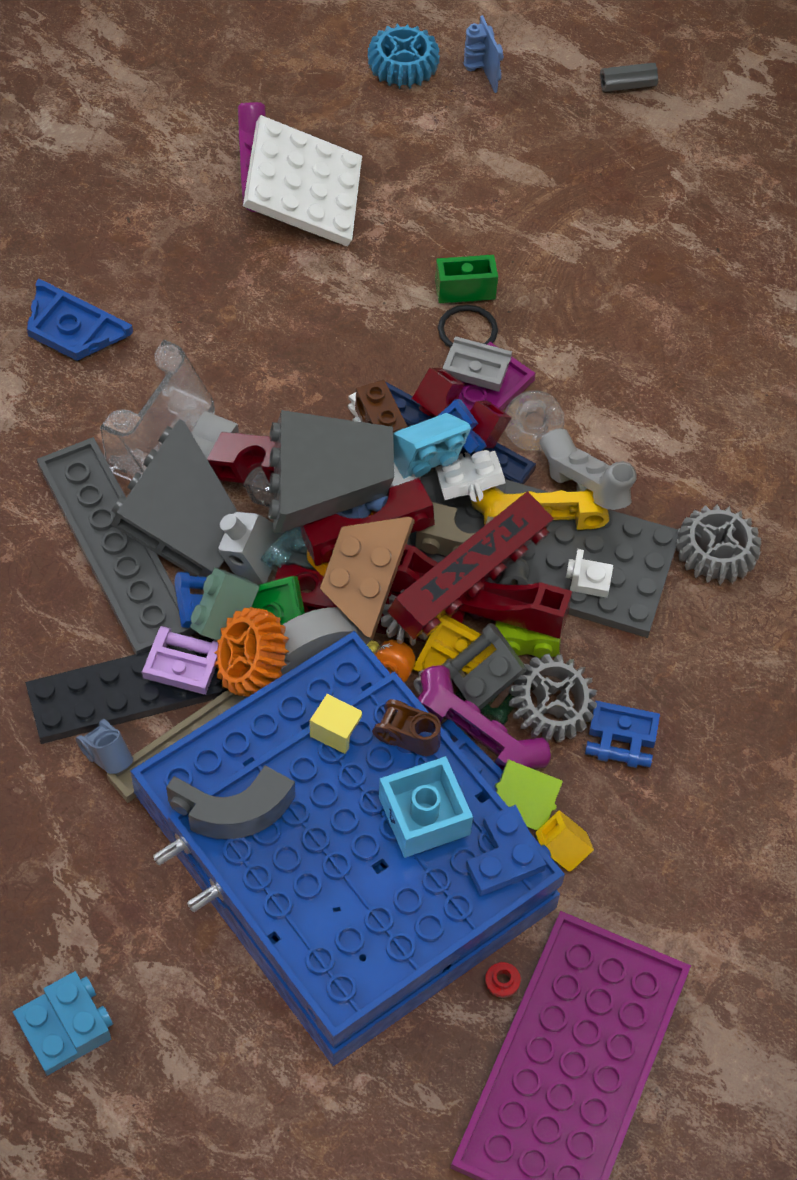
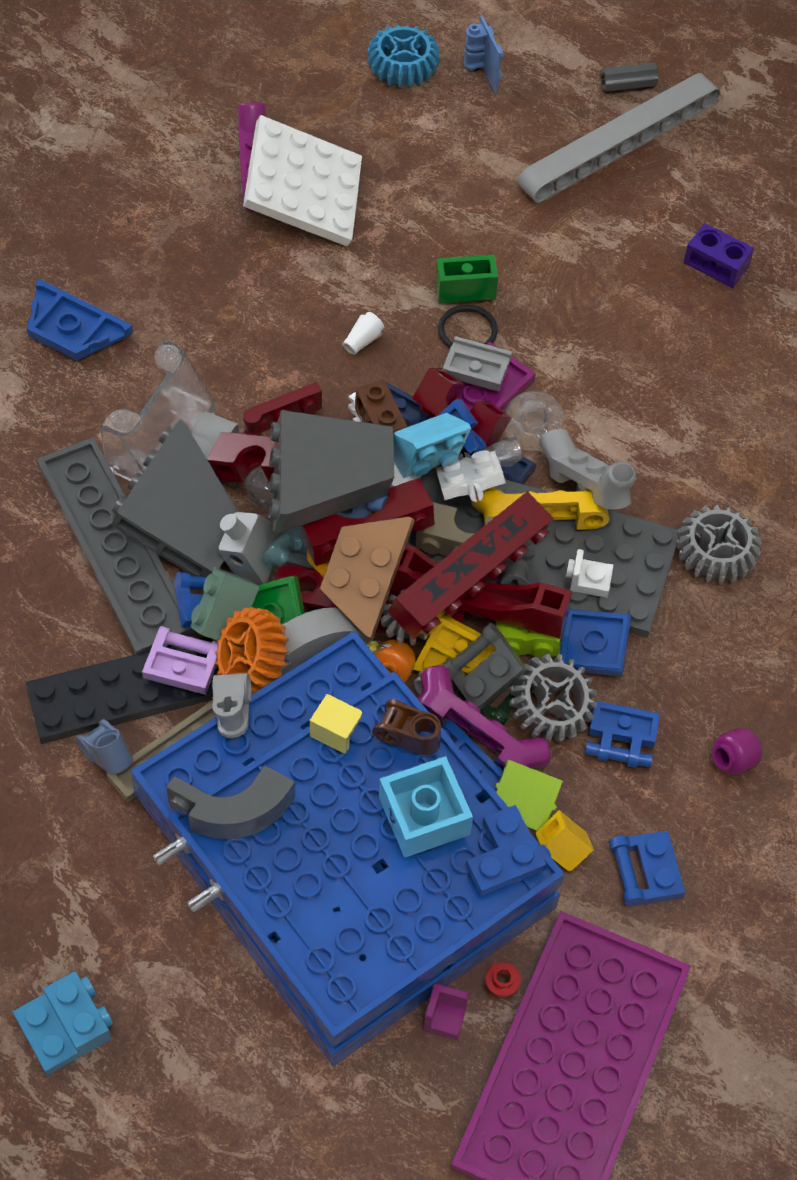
none -> light grey piece [212,673,252,738]
none -> dark red plate [243,382,322,436]
none -> white cone [342,312,385,355]
none -> magenta panel [423,983,469,1041]
none -> clear cone [482,436,523,468]
none -> light grey beam [517,73,721,203]
none -> blue plate [560,609,631,677]
none -> blue plate [608,830,685,907]
none -> dark purple brick [684,223,754,288]
none -> magenta head [712,728,762,775]

